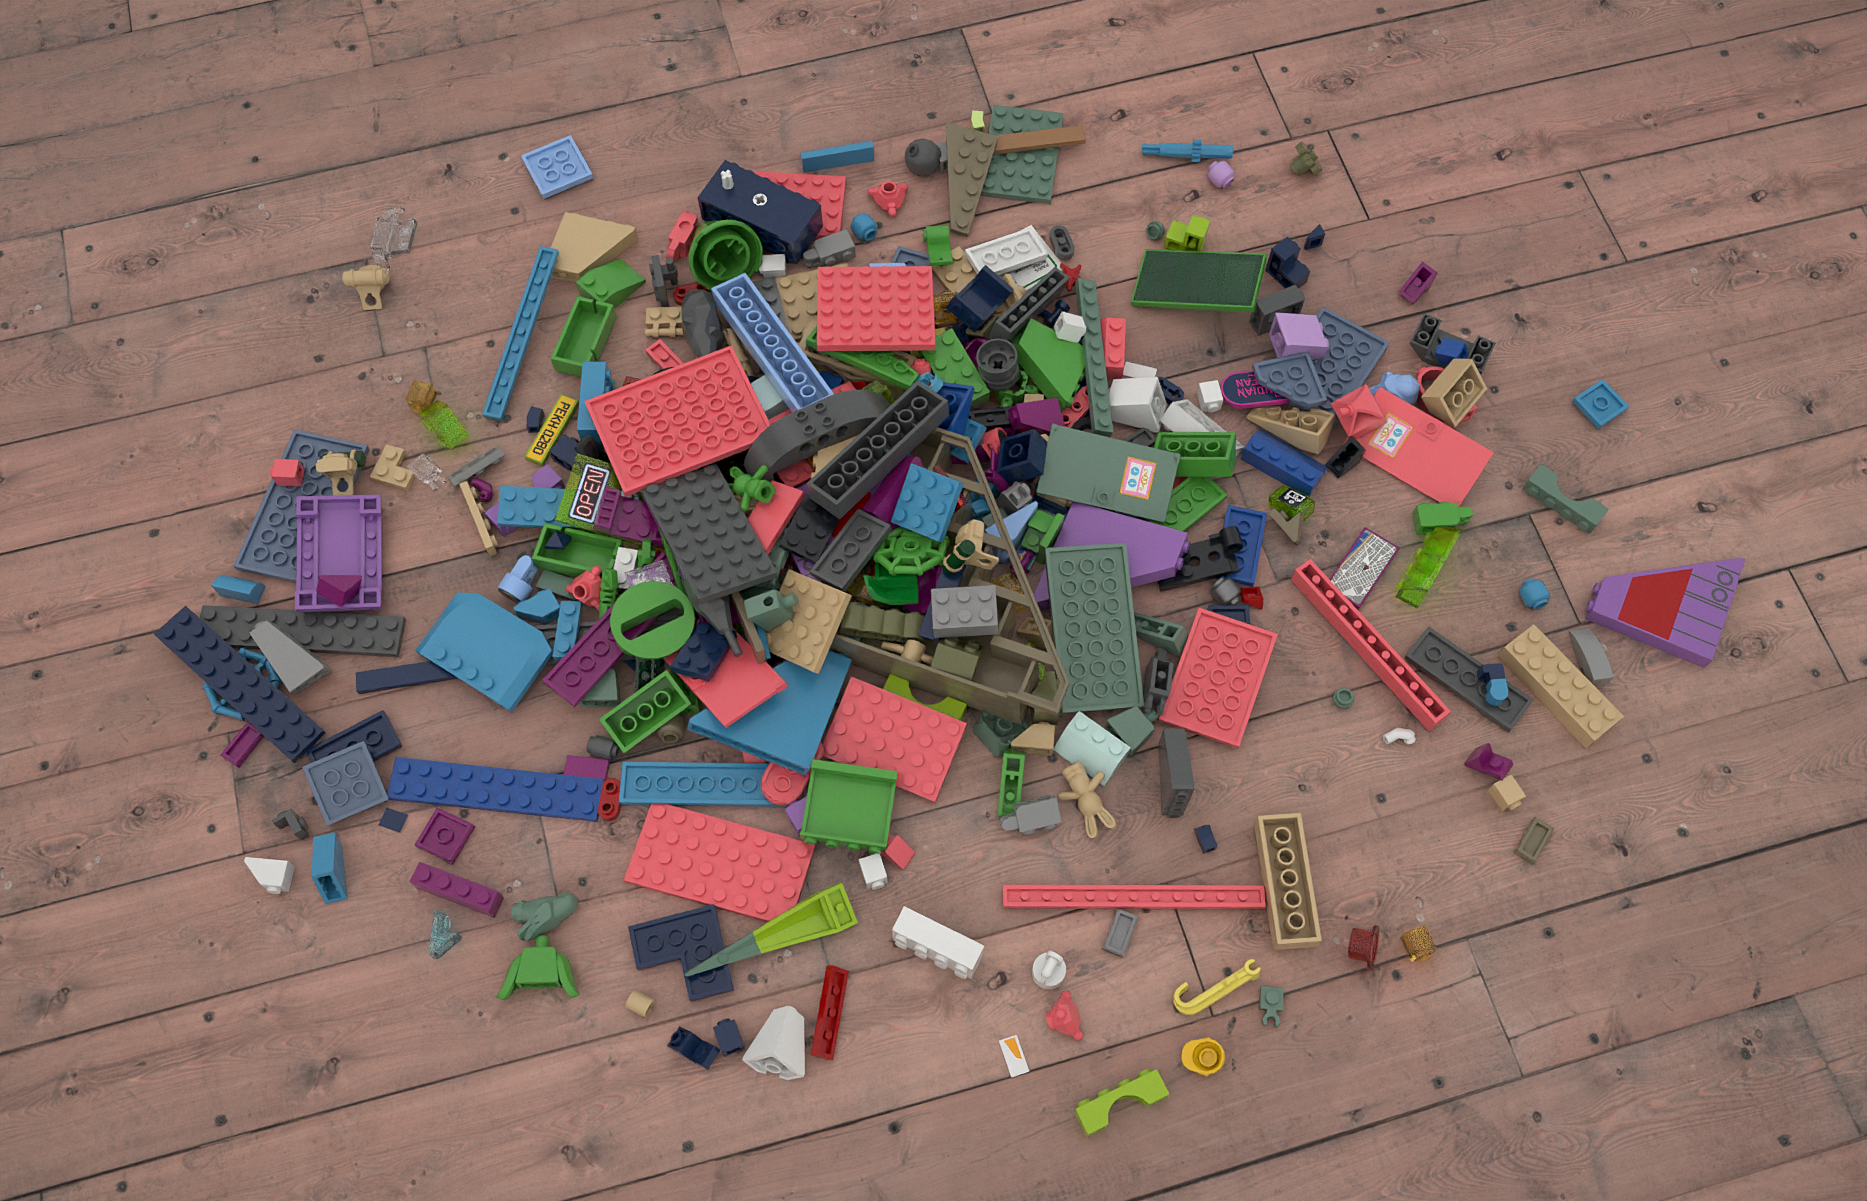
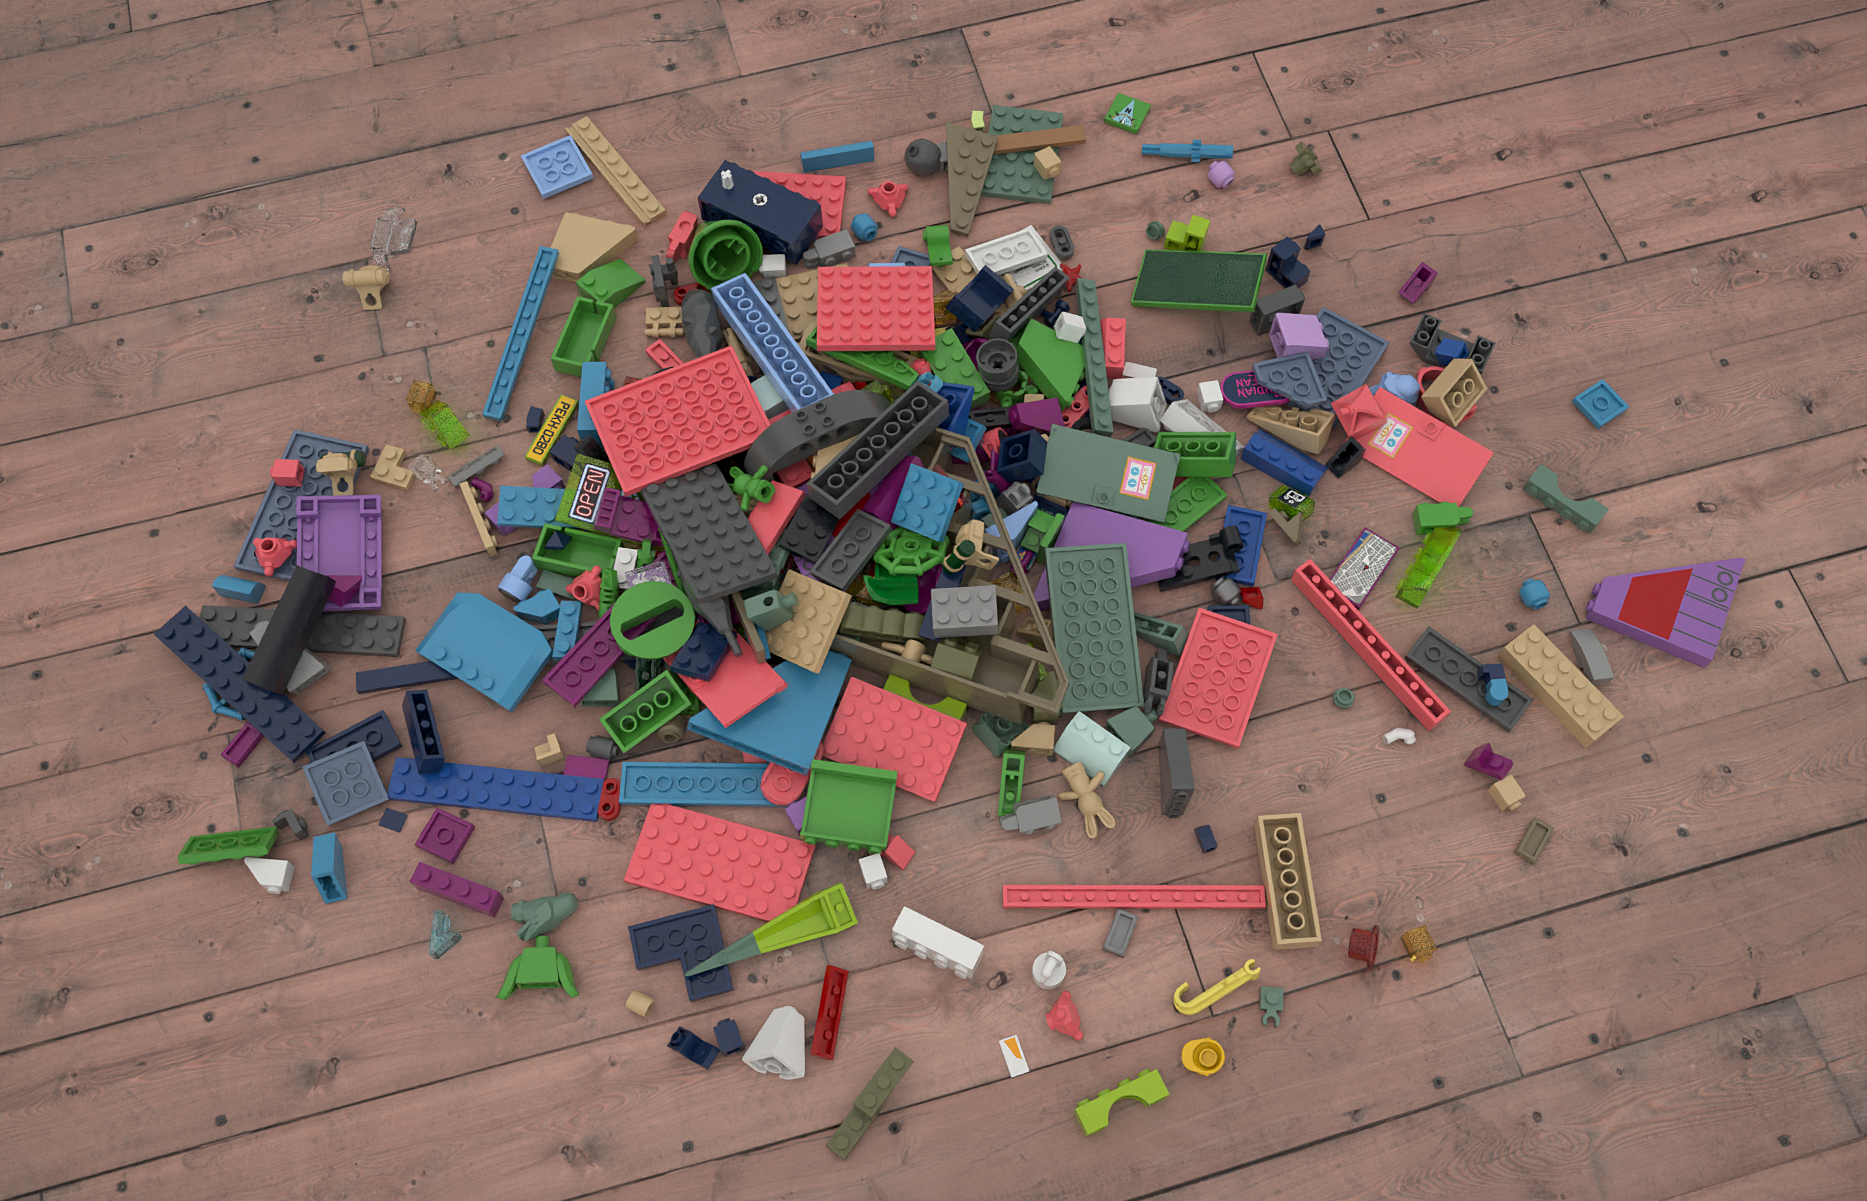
none -> bright green plate [177,826,279,865]
none -> black arch [242,565,336,695]
none -> coral rock [253,537,297,577]
none -> dark blue brick [402,690,445,774]
none -> tan panel [534,733,565,767]
none -> tan plate [565,116,666,227]
none -> olive bracket [826,1047,914,1160]
none -> tan brick [1033,146,1061,180]
none -> bright green tile [1104,93,1151,135]

